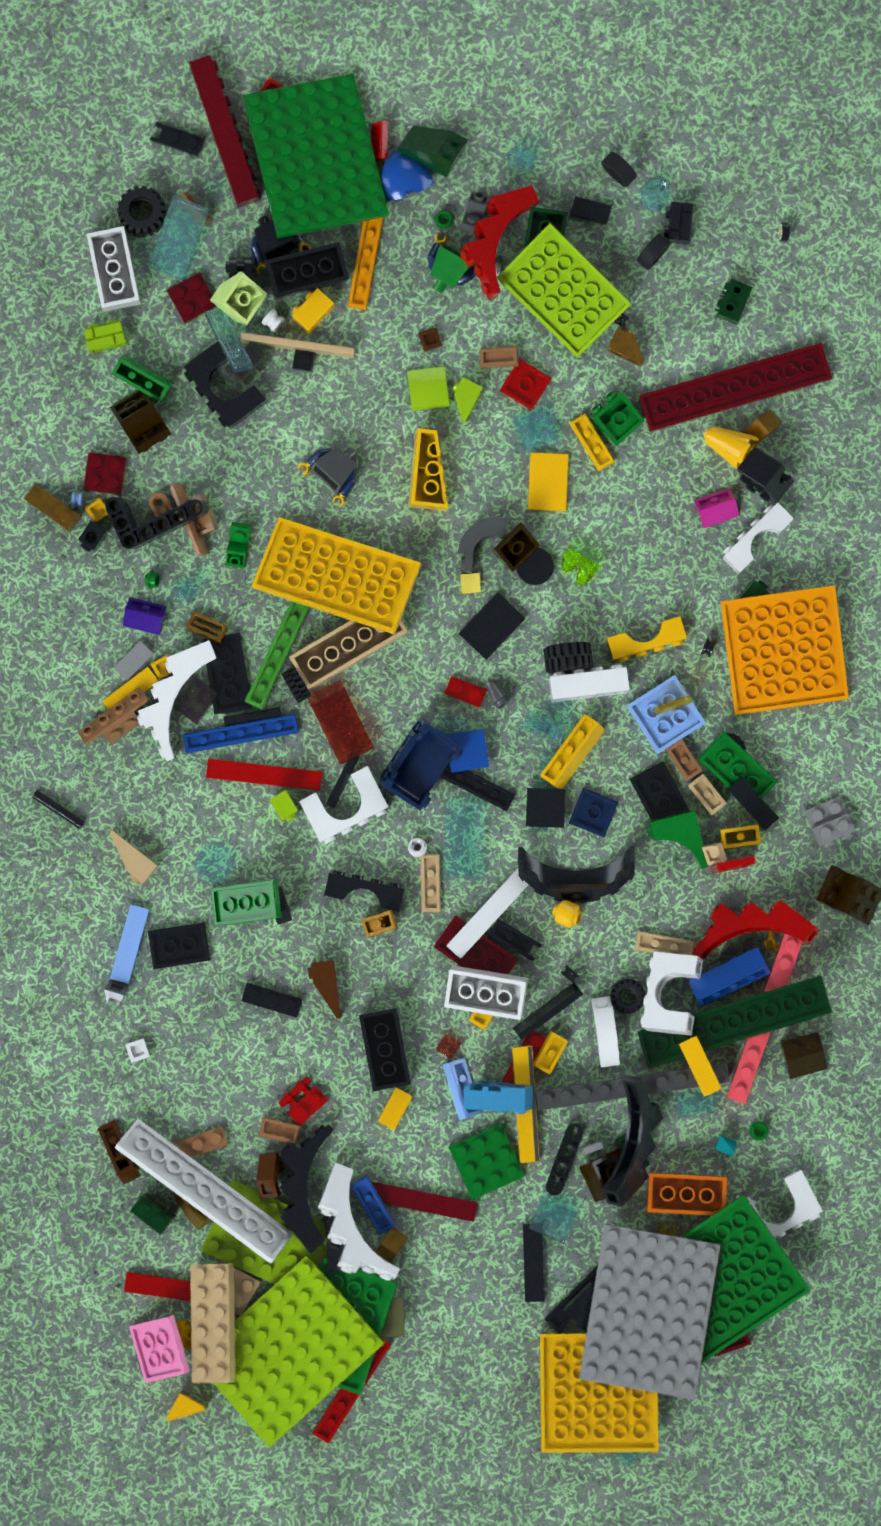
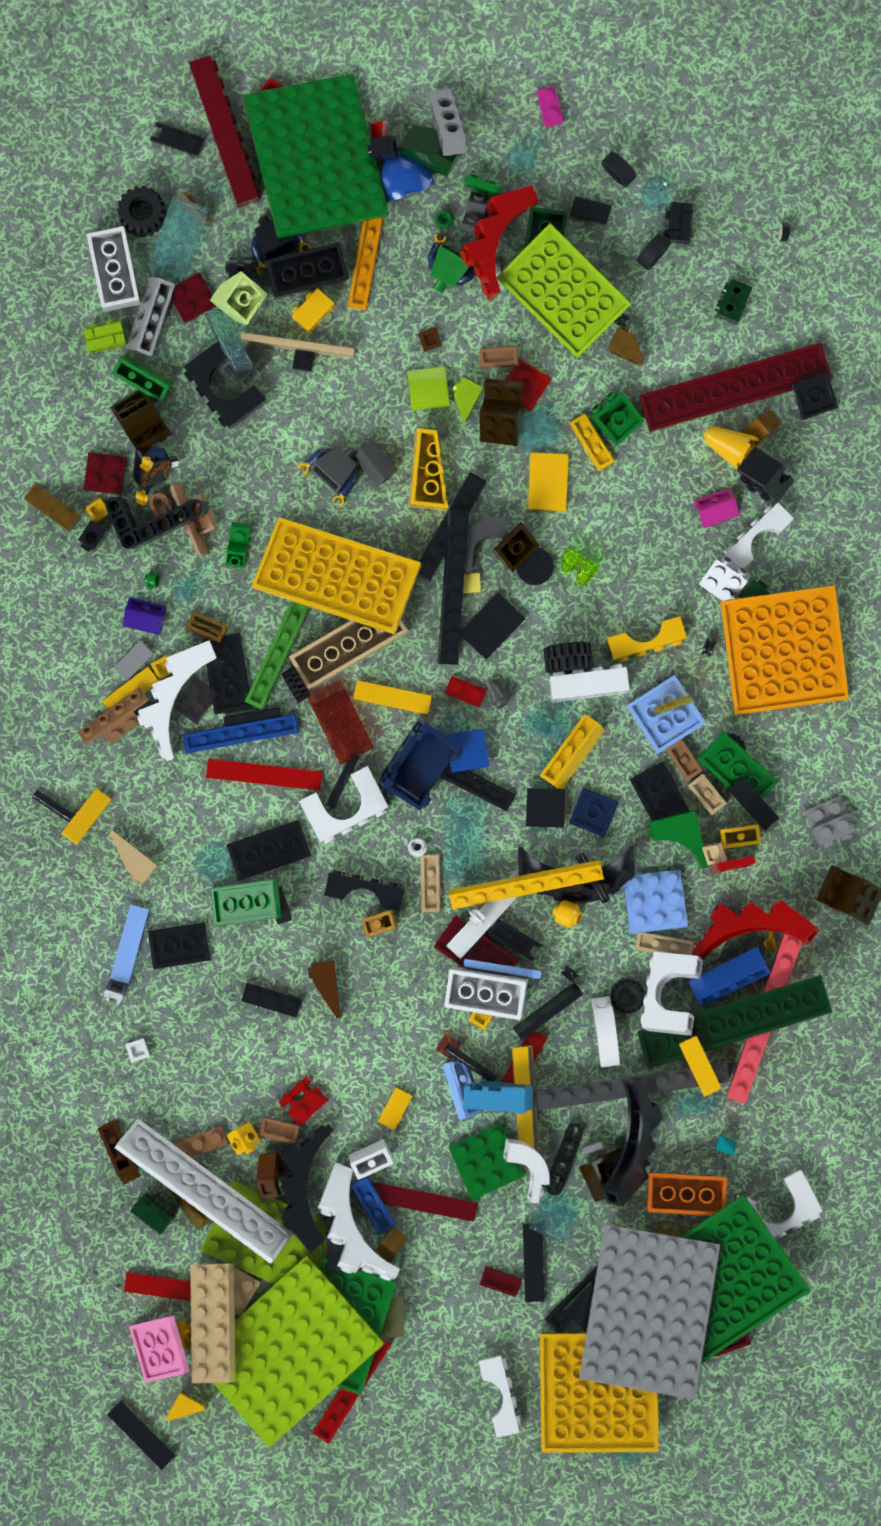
light blue bush [71,492,83,510] -> none
white wheel [261,309,285,333] -> none
lime slope [269,790,299,822] -> none
black brick [359,1008,411,1091] -> none
yellow plate [533,1031,568,1074] -> none
green plate [749,1121,769,1141] -> none
dark brown slope [779,1032,827,1079] -> none
none -> yellow tile [61,788,112,845]
none -> black tile [107,1400,176,1470]
none -> light grey brick [125,277,175,357]
none -> torso [132,446,179,506]
none -> black tile [226,820,311,881]
none -> yellow brick [227,1122,261,1155]
none -> white brick [349,1139,393,1180]
none -> yellow tile [353,680,432,715]
none -> dark grey brick [354,441,397,487]
none -> black brick [368,135,398,162]
none -> black brick [418,472,487,583]
none -> light grey brick [429,89,469,156]
none -> black plate [437,510,469,665]
none -> black piece [444,1043,497,1082]
none -> yellow plate [448,860,604,909]
none -> green plate [464,174,502,196]
none -> light blue tile [464,959,541,979]
none -> white plate [469,909,487,926]
none -> white arch [478,1354,522,1438]
none -> dark brown bracket [479,378,523,446]
none -> dark red tile [479,1266,522,1297]
none -> white arch [503,1138,550,1203]
none -> dark pink plate [536,86,564,128]
none -> black piece [576,853,610,904]
none -> light blue plate [624,870,688,934]
none -> plate [699,553,752,600]
none -> black tile [791,371,839,420]

